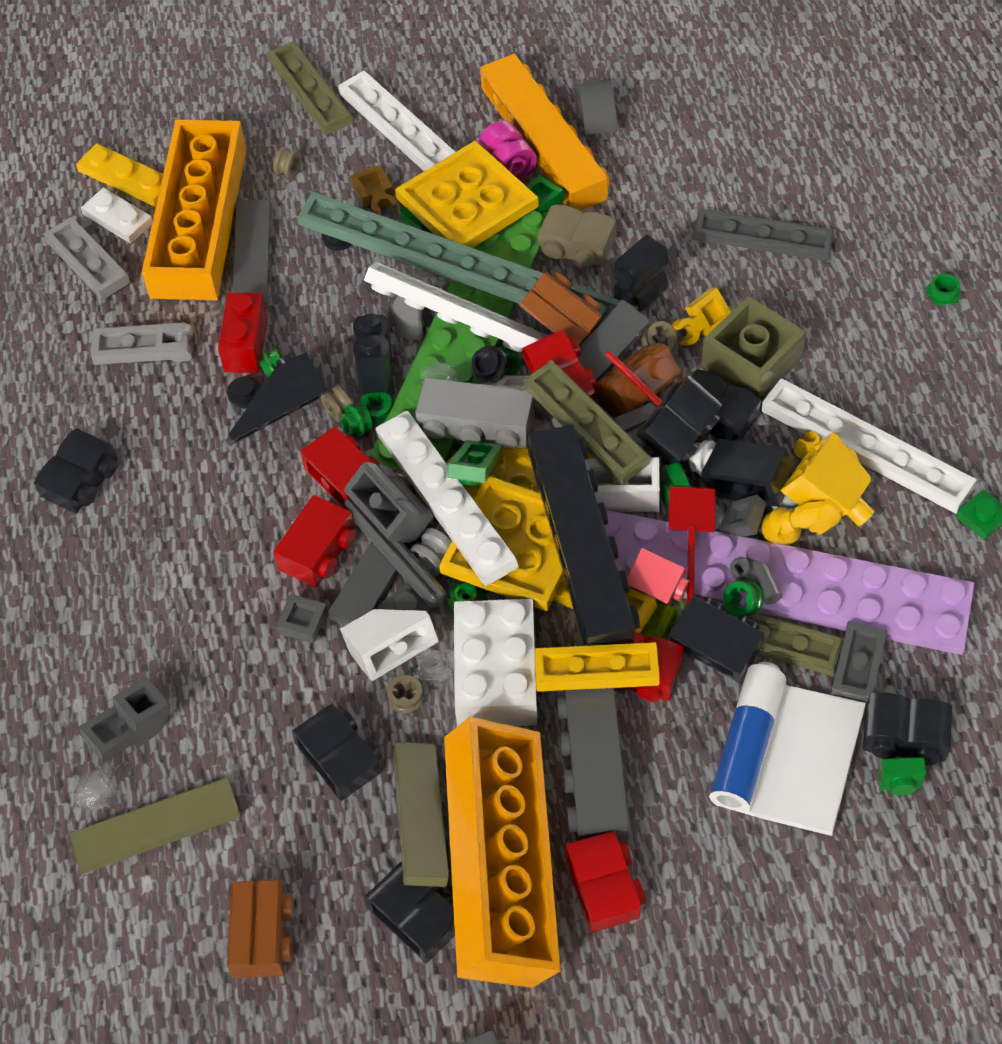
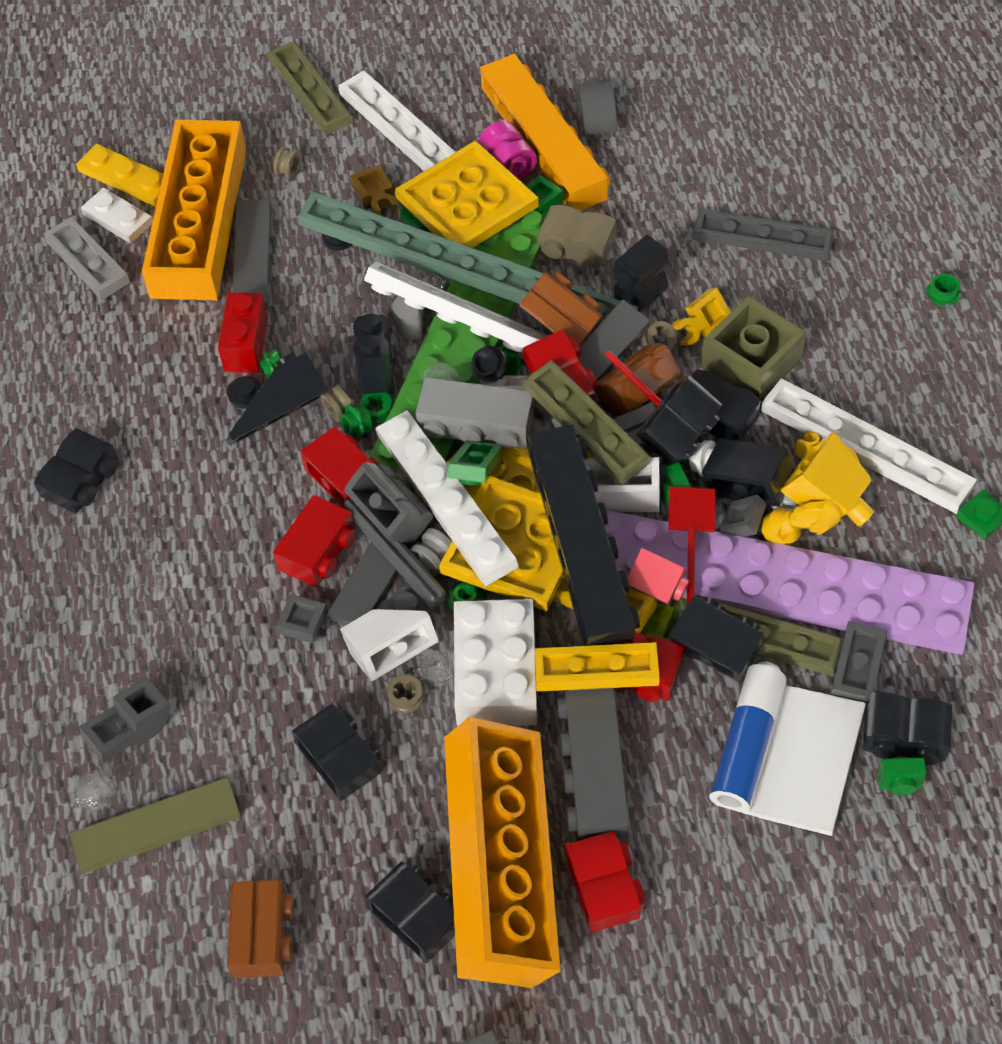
light grey plate [91,323,193,365] -> none
olive tile [393,742,449,887] -> none
green bush [723,581,764,617] -> none
dark grey arm [730,557,782,605] -> none

